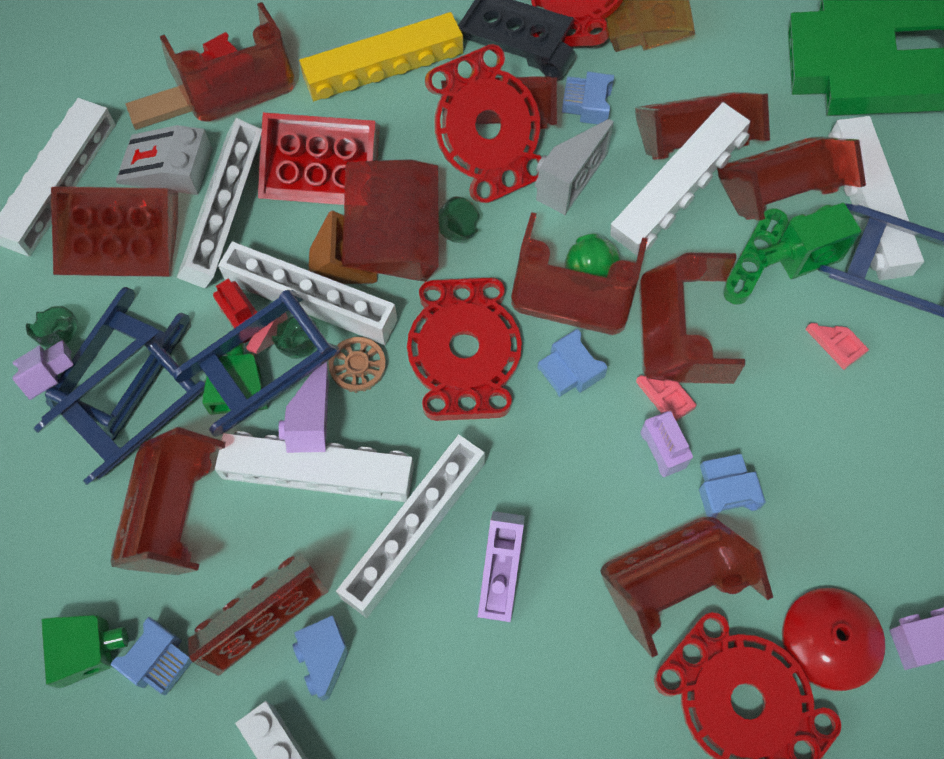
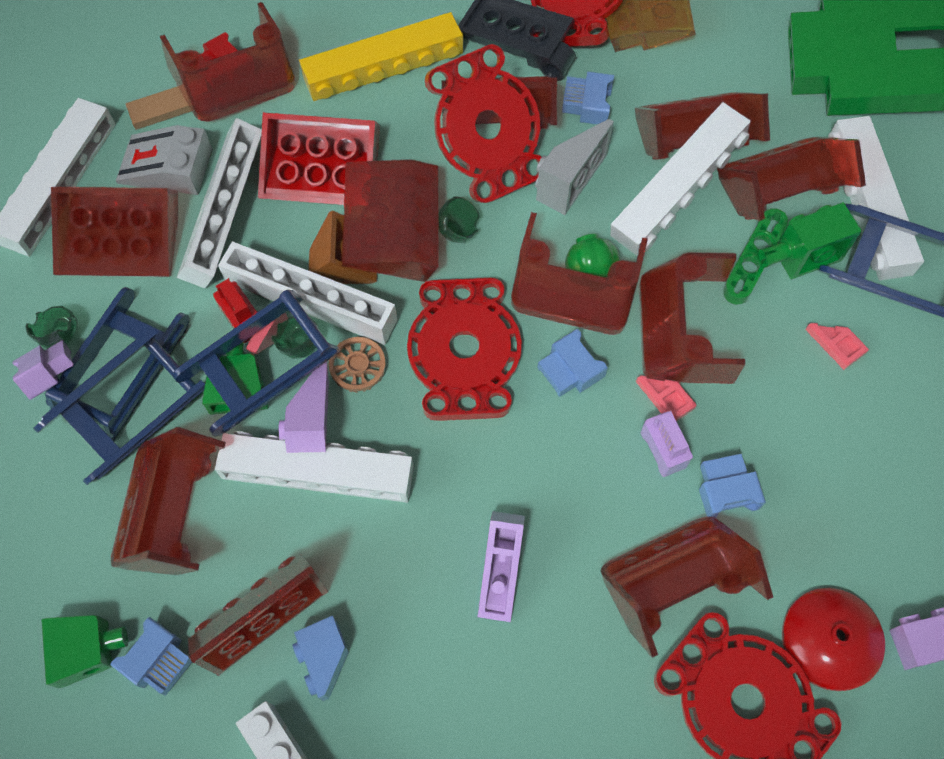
white brick [336,434,485,618] -> none

